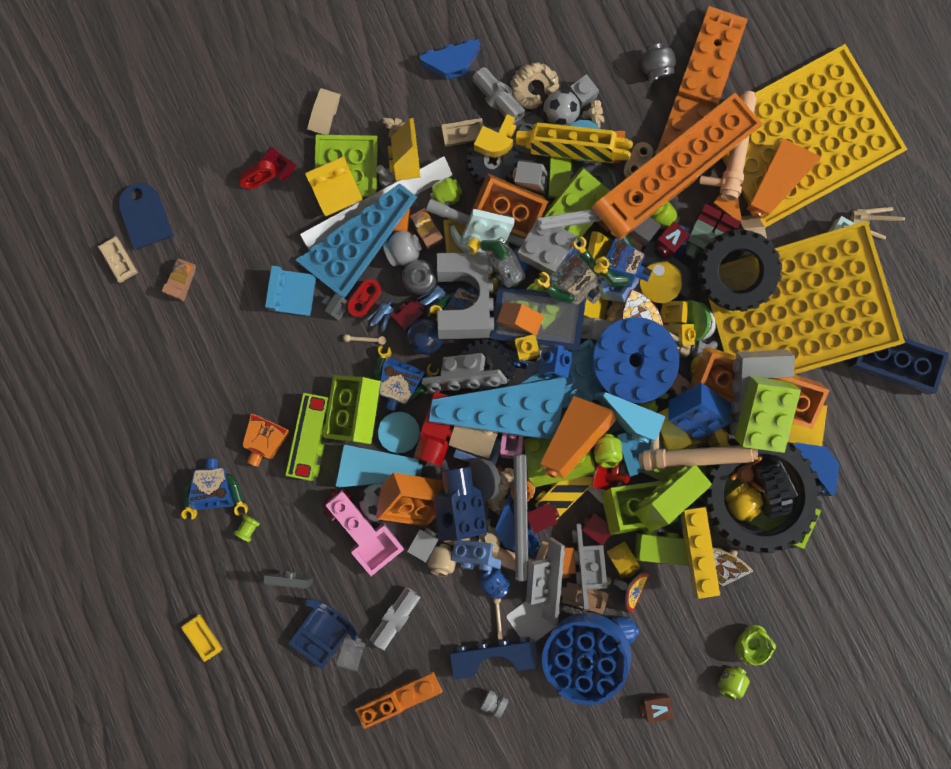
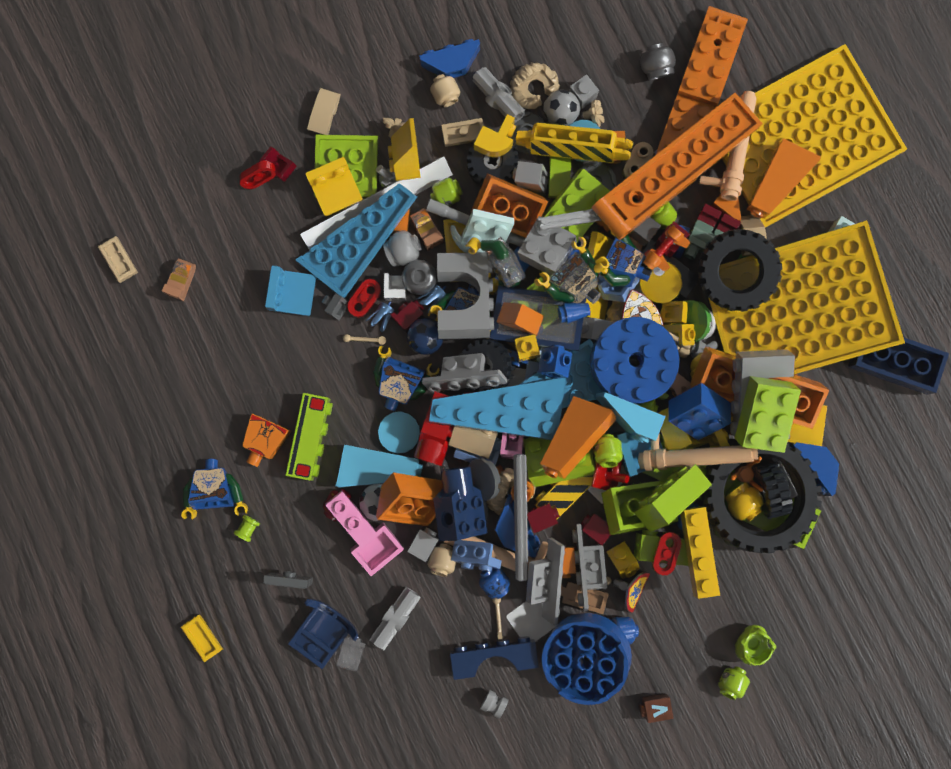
dark blue tile [119,183,174,250] -> none
lime brick [323,375,381,444] -> none
orange slope [355,672,443,729] -> none
tan plate [478,519,501,557] -> none
shield [713,547,753,586] -> none
tan plant [850,207,905,240] -> none
none -> white panel [384,273,406,301]
none -> tan head [430,74,460,107]
none -> blue cone [557,303,590,324]
none -> orange piece [643,225,690,271]
none -> red plate [652,532,682,575]

